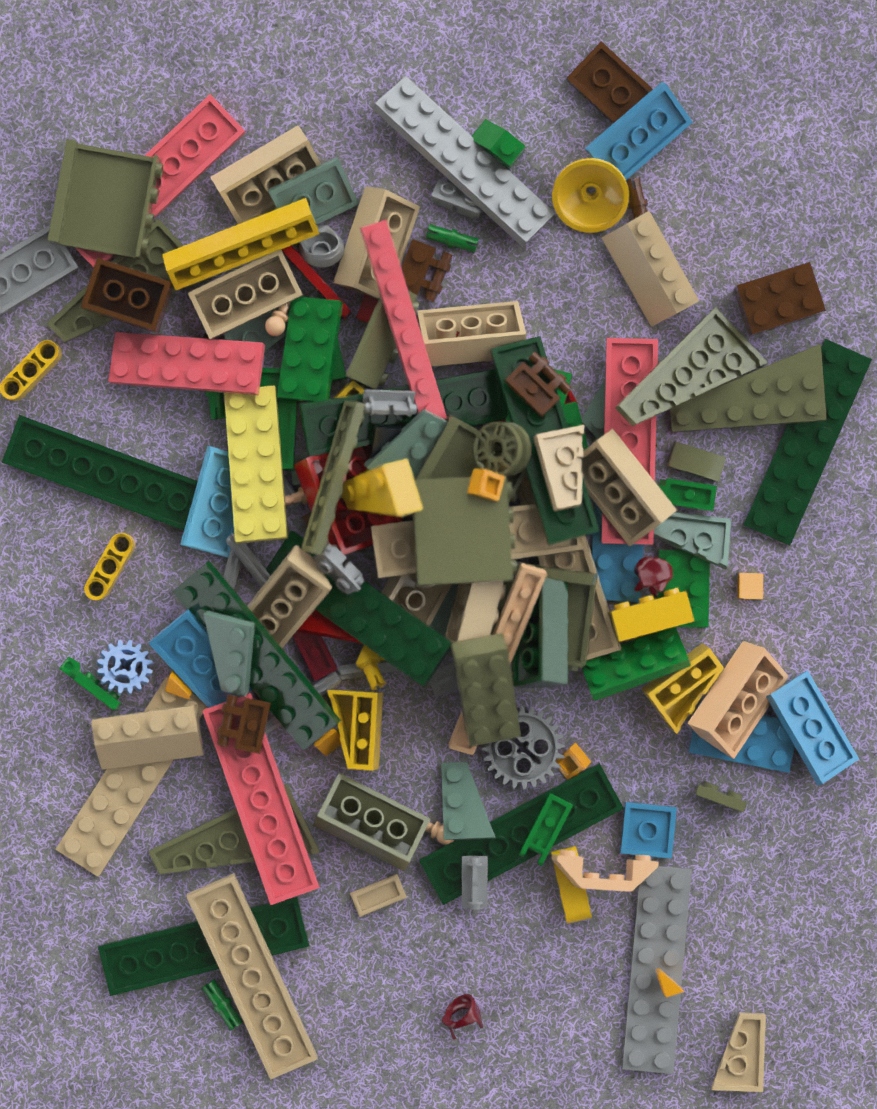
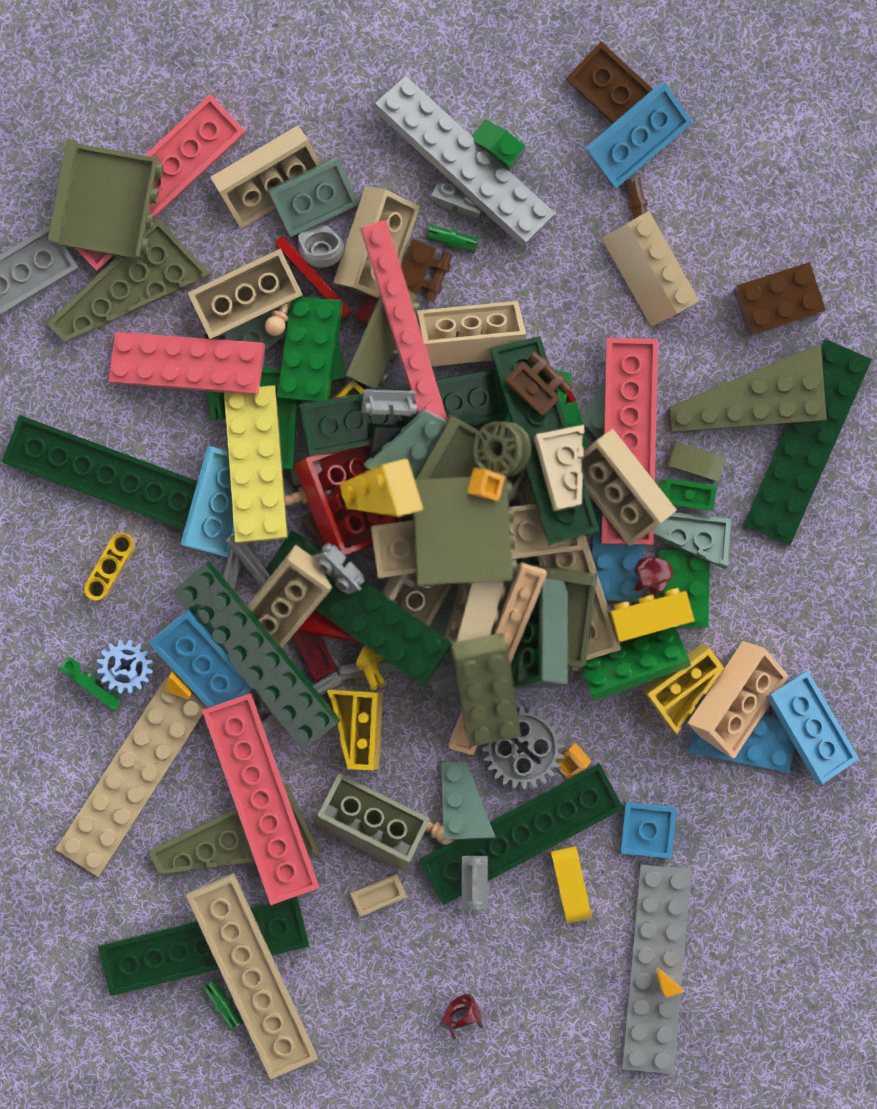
yellow beam [0,340,62,401] -> none
reddish brown brick [81,258,174,334] -> none
tan slope [91,704,204,770] -> none
yellow brick [162,198,320,290] -> none
sand green wing [203,611,255,697] -> none
reddish brown plate [217,694,271,754] -> none
olive plate [301,401,366,555] -> none
light orange slope [314,727,341,756] -> none
green hinge [519,793,573,867] -> none
yellow dish [552,158,629,233] -> none
light nougat slope [552,850,659,891] -> none
wing [615,307,768,427] -> none
olive plate [693,781,747,812] -> none
tan wing [711,1012,766,1092] -> none
light orange slope [737,573,763,599] -> none

